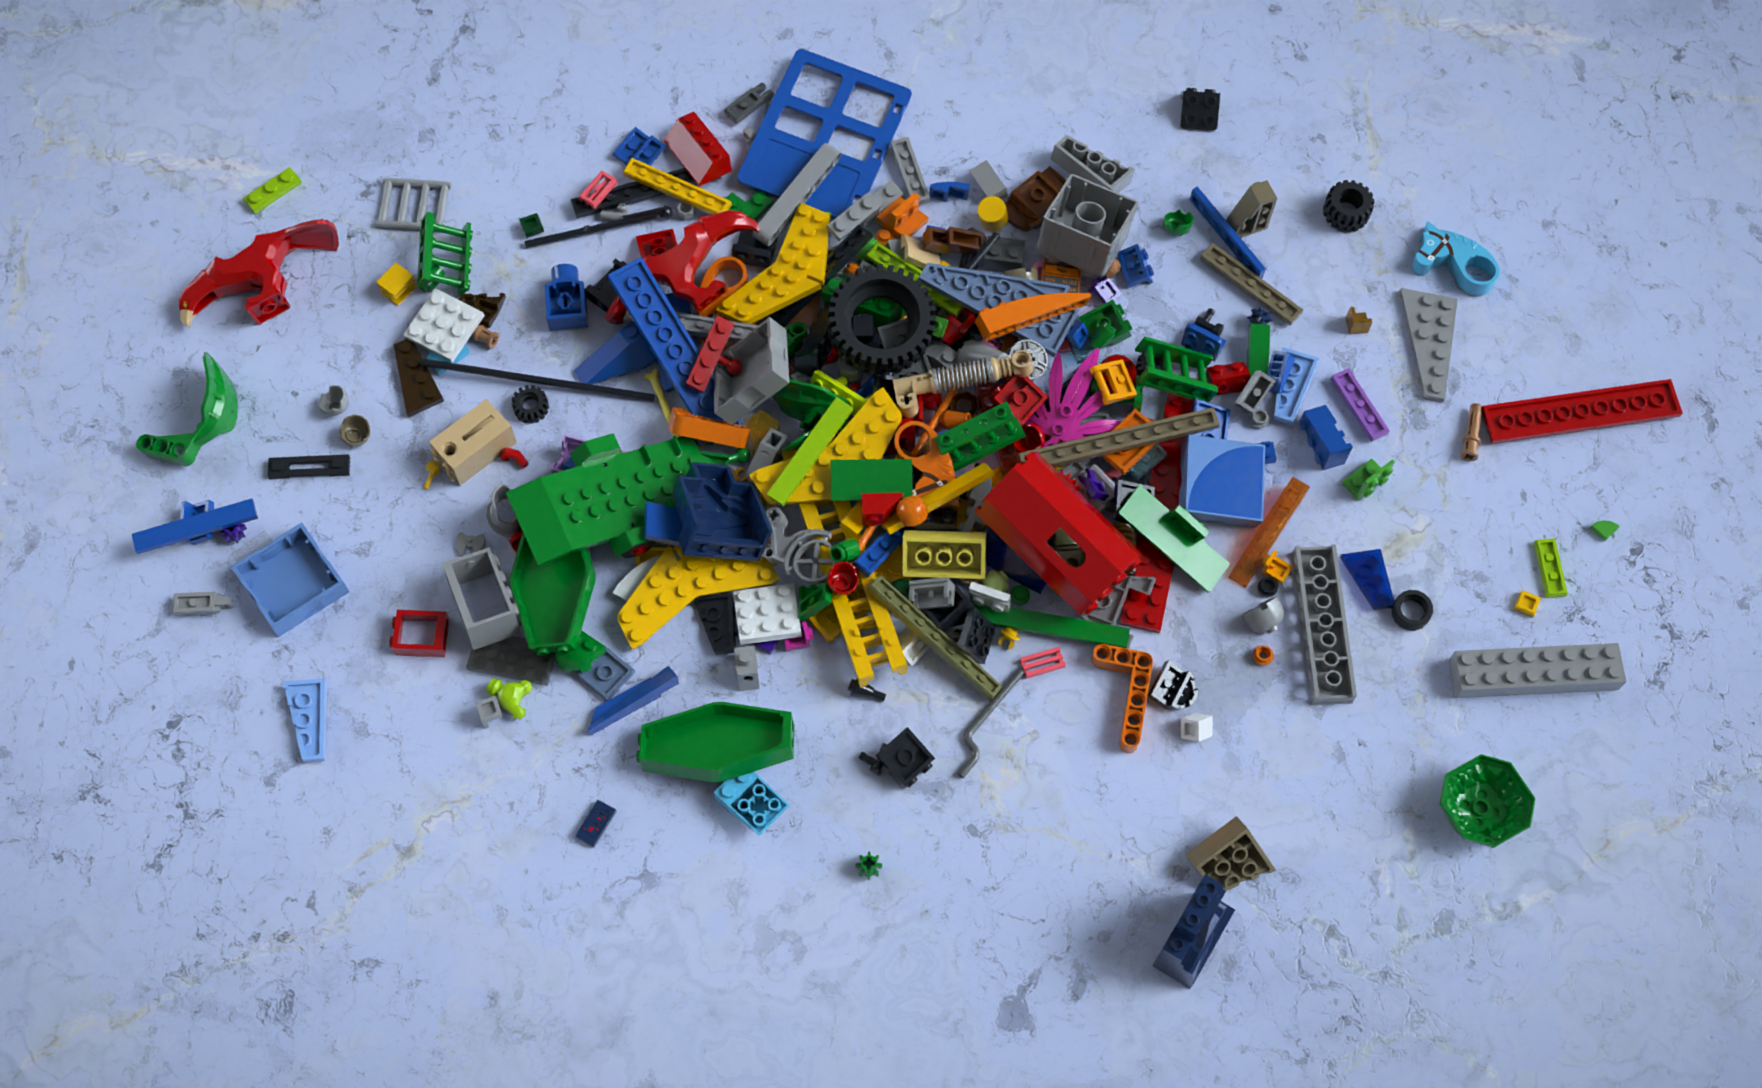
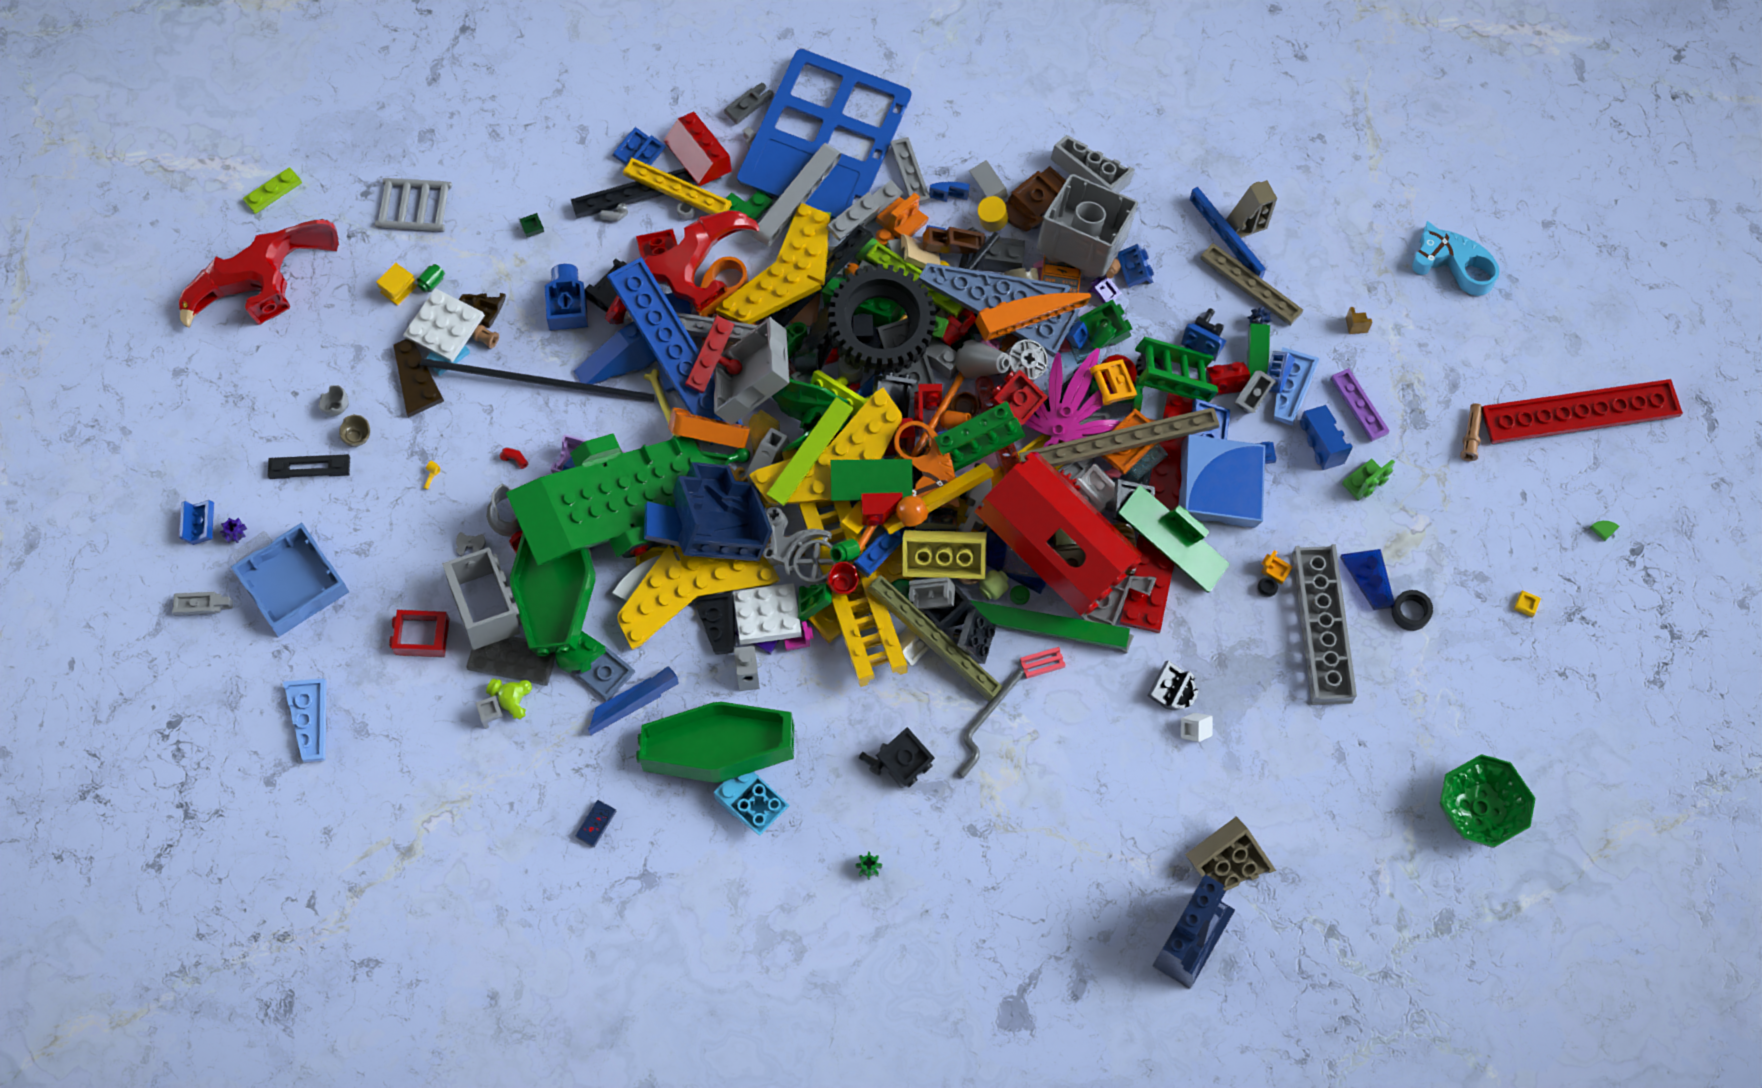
blue tile [132,498,258,554] -> none
green piece [136,352,238,466] -> none
green fence [417,211,473,297] -> none
tan brick [429,399,517,486] -> none
black tyre [512,385,549,424] -> none
black bar [525,205,673,248] -> none
coral tile [579,171,617,209] -> none
black bracket [732,230,778,268] -> none
black cone [847,677,886,702] -> none
tan piece [893,350,1033,418] -> none
white plate [969,582,1011,613] -> none
yellow plate [998,627,1020,649] -> none
red hair [1013,423,1045,453] -> none
dark purple plate [1078,468,1109,501] -> none
orange beam [1091,644,1153,753] -> none
green hair [1163,209,1194,236] -> none
black bracket [1180,88,1221,131] -> none
clear orange slope [1228,477,1310,588] -> none
light grey cylinder [1241,596,1284,634] -> none
light grey plate [1249,409,1269,428] -> none
orange plate [1253,645,1274,666] -> none
black tyre [1323,180,1375,232] -> none
light grey wing [1399,288,1458,402] -> none
light grey brick [1449,643,1626,698] -> none
lime tile [1534,538,1568,598] -> none

